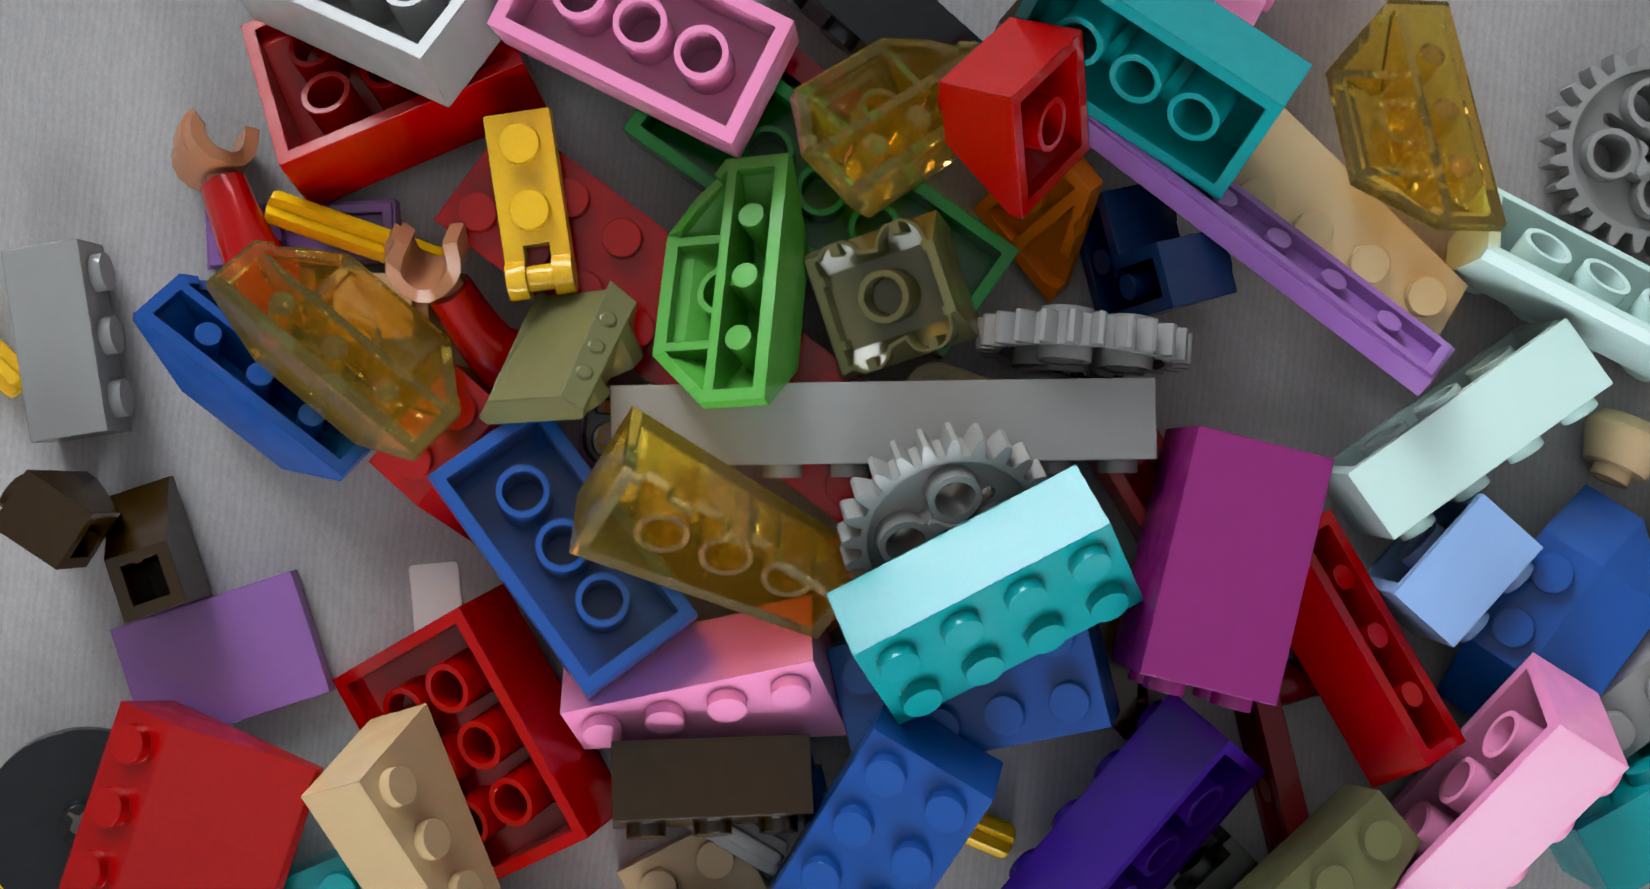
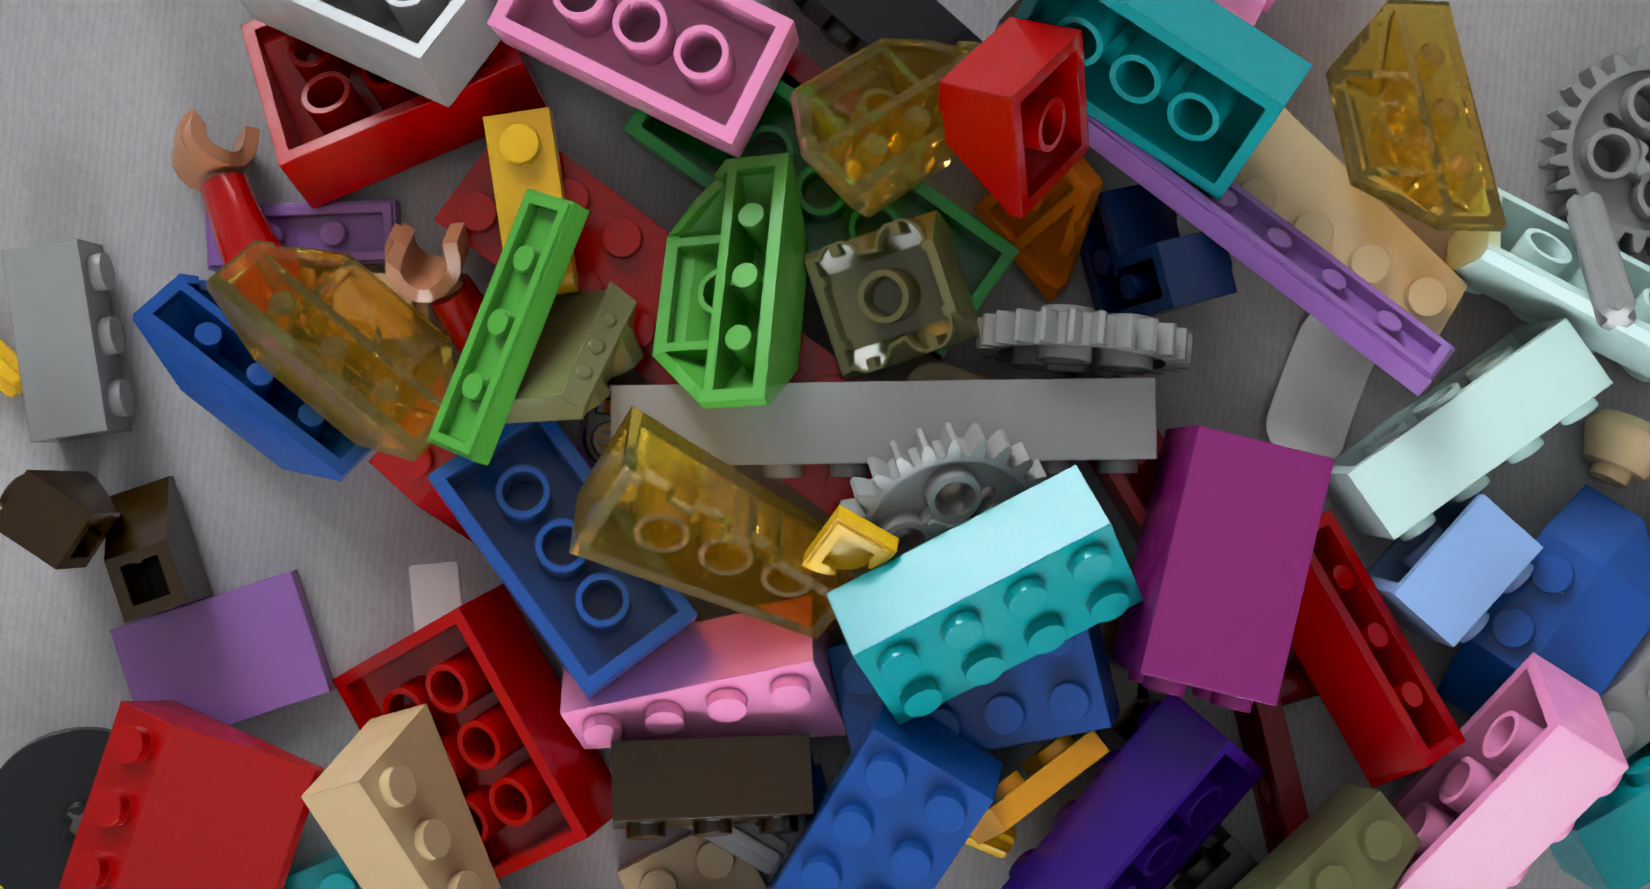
yellow axle [264,190,444,264] -> none
none -> bright green tile [427,188,590,466]
none -> yellow tile [801,505,899,575]
none -> light orange plate [971,731,1109,845]
none -> white sticker [1266,314,1374,459]
none -> light grey axle [1566,191,1637,331]

